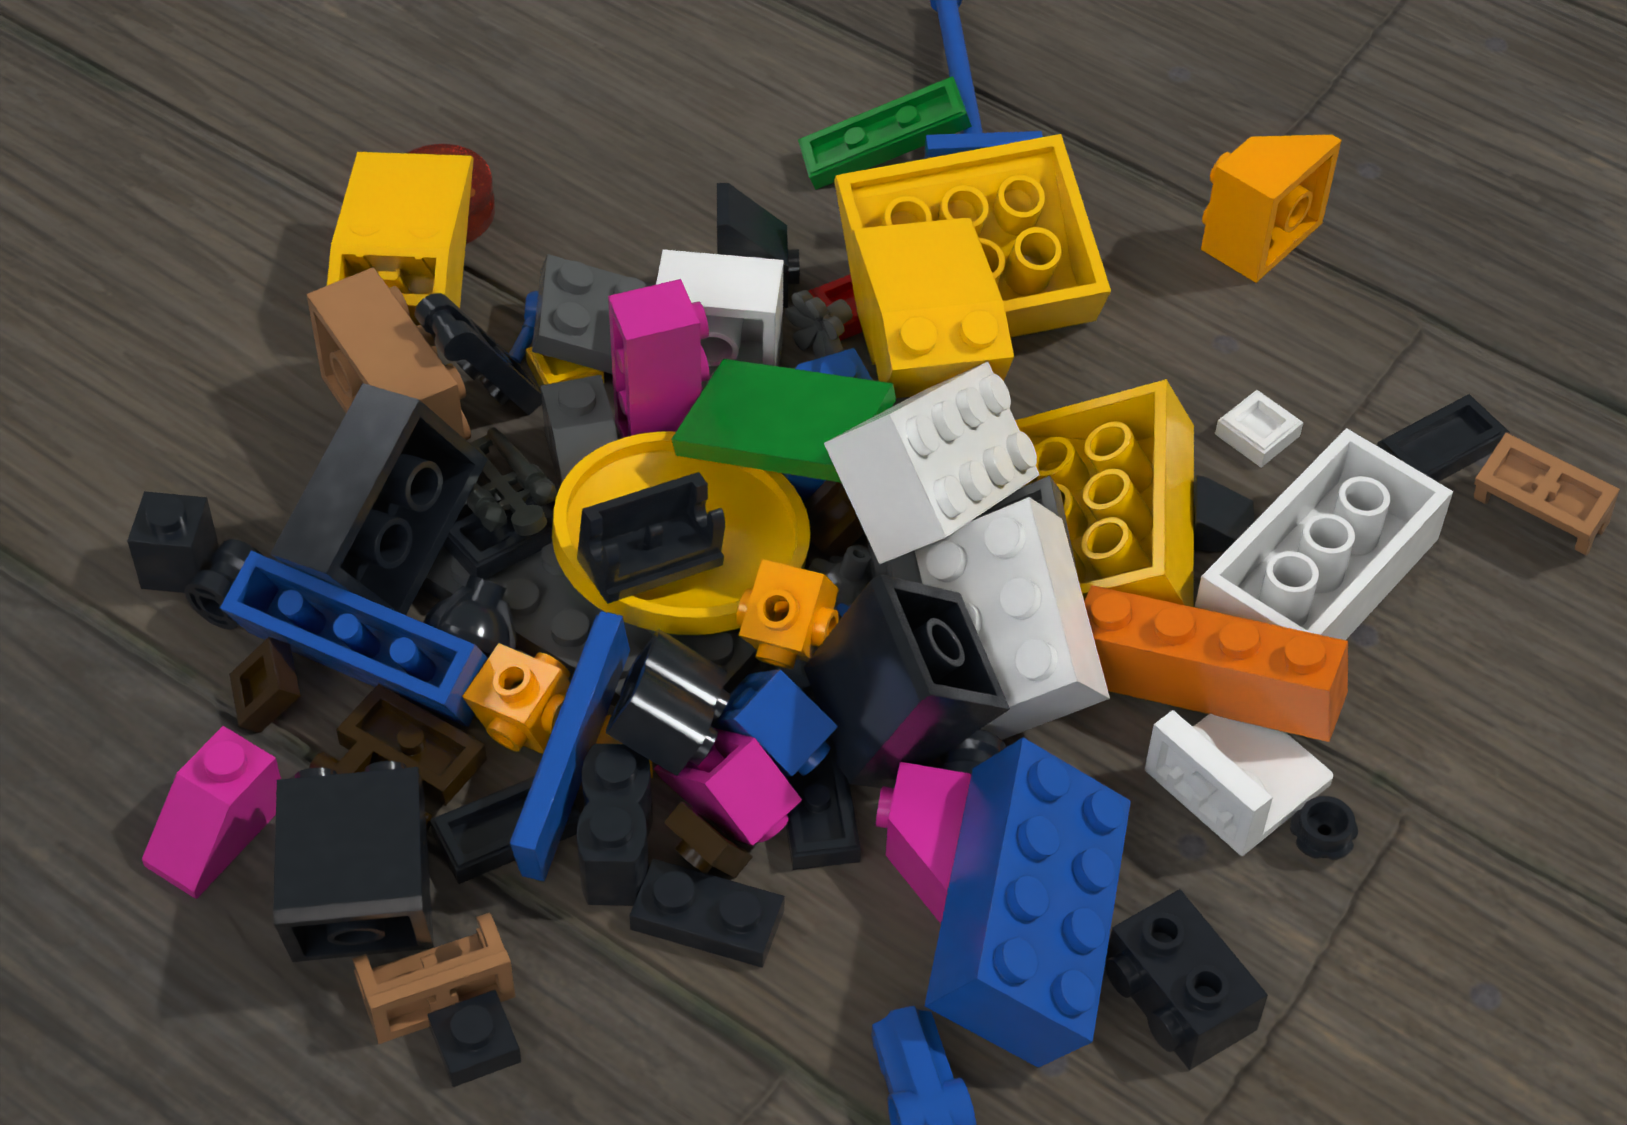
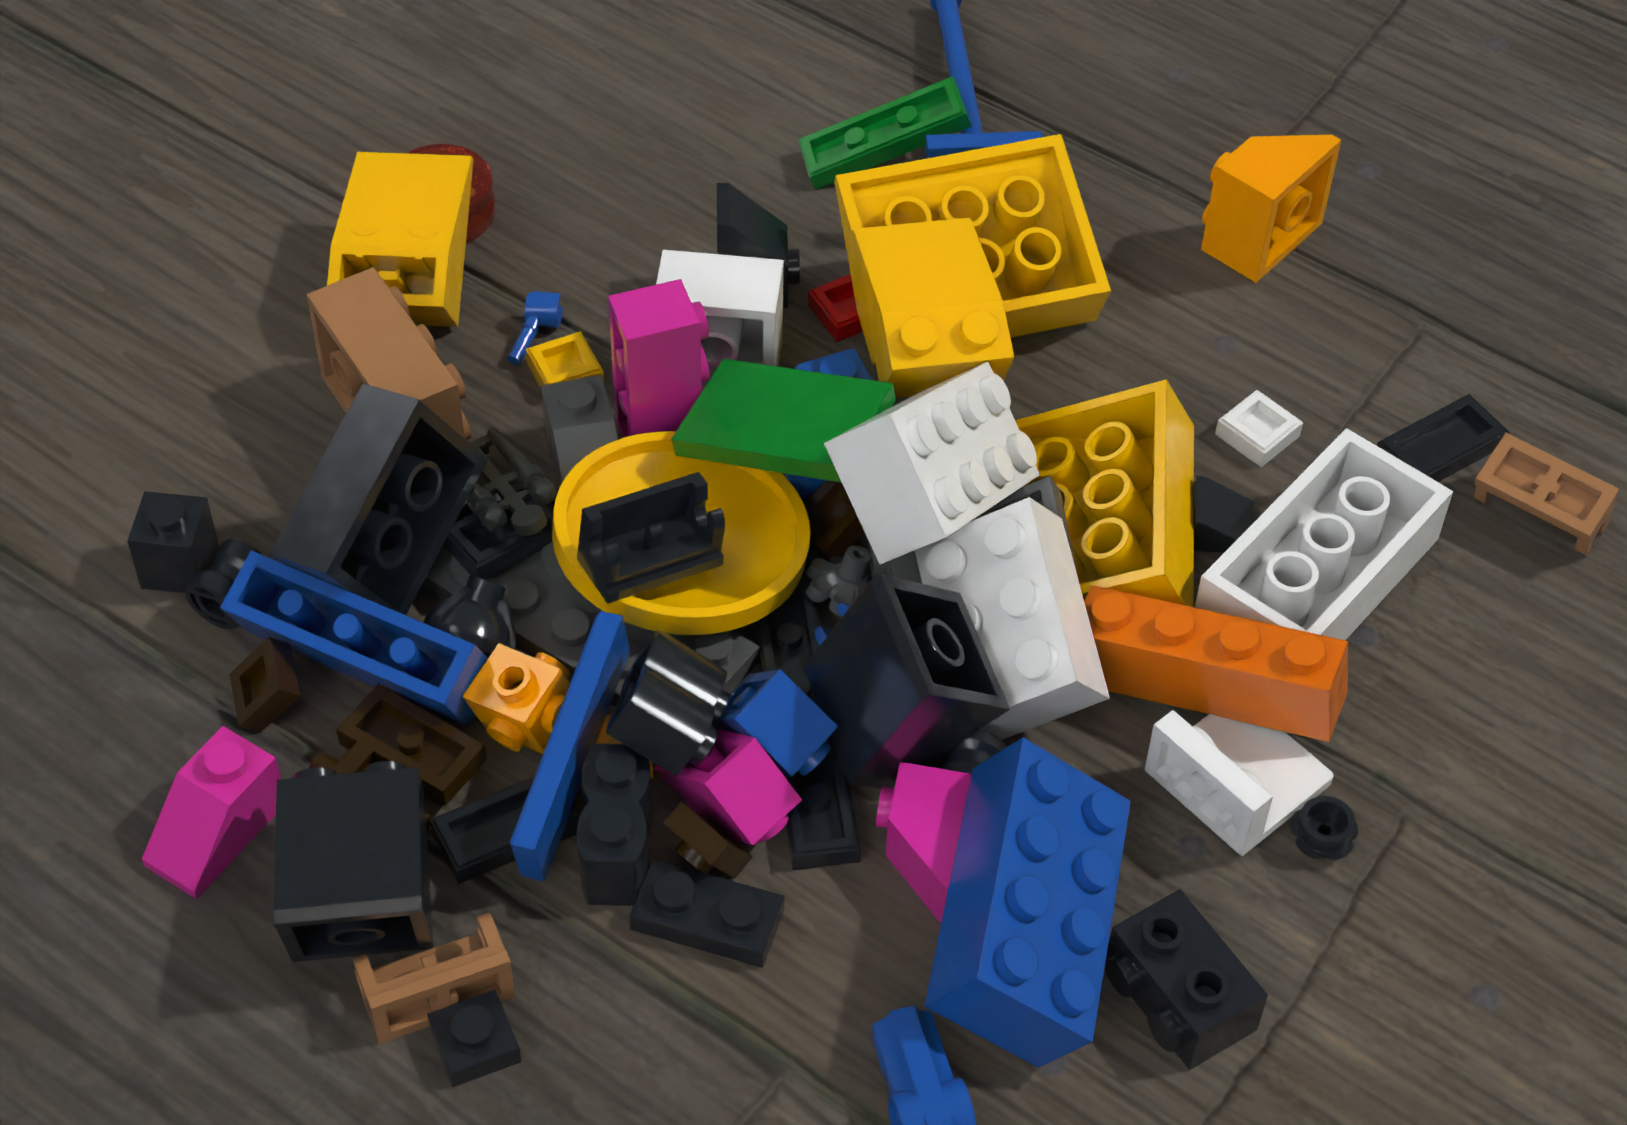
black plate [415,293,542,415] -> none
dark grey plate [532,254,654,374] -> none
light orange brick [737,559,839,669] -> none
dark grey plant [785,290,853,359] -> none

